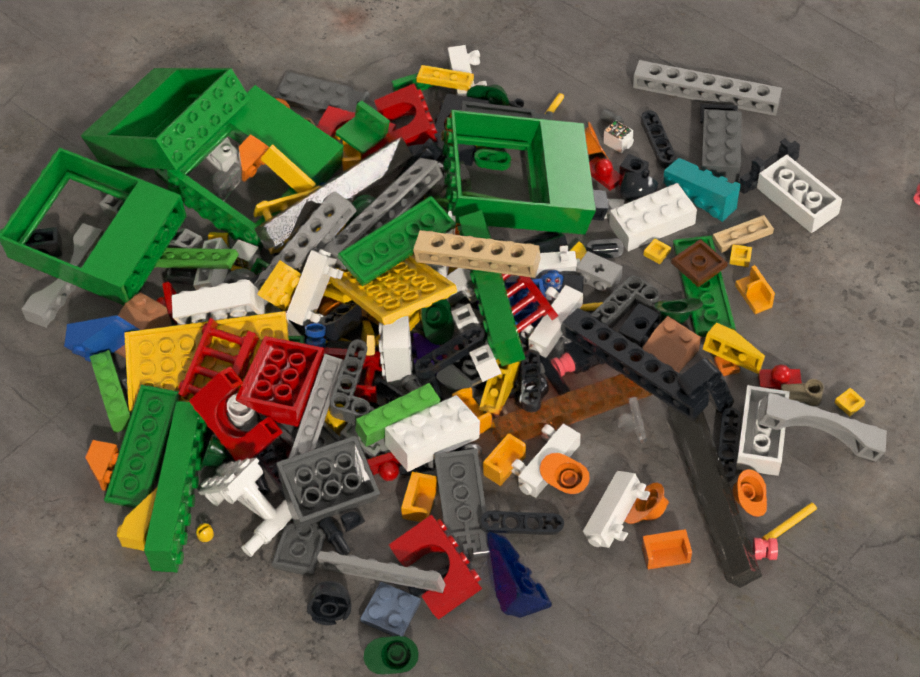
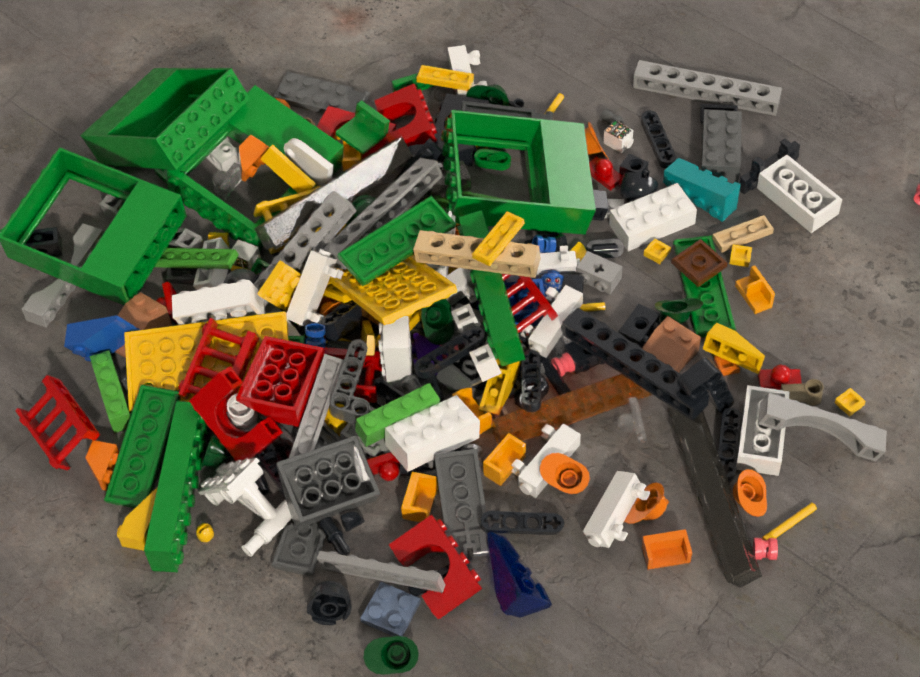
dark grey beam [591,276,659,329] -> none
none -> red fence [15,375,100,471]
none -> white tile [284,138,333,189]
none -> yellow tile [472,211,525,266]
none -> blue wheel [532,235,556,253]

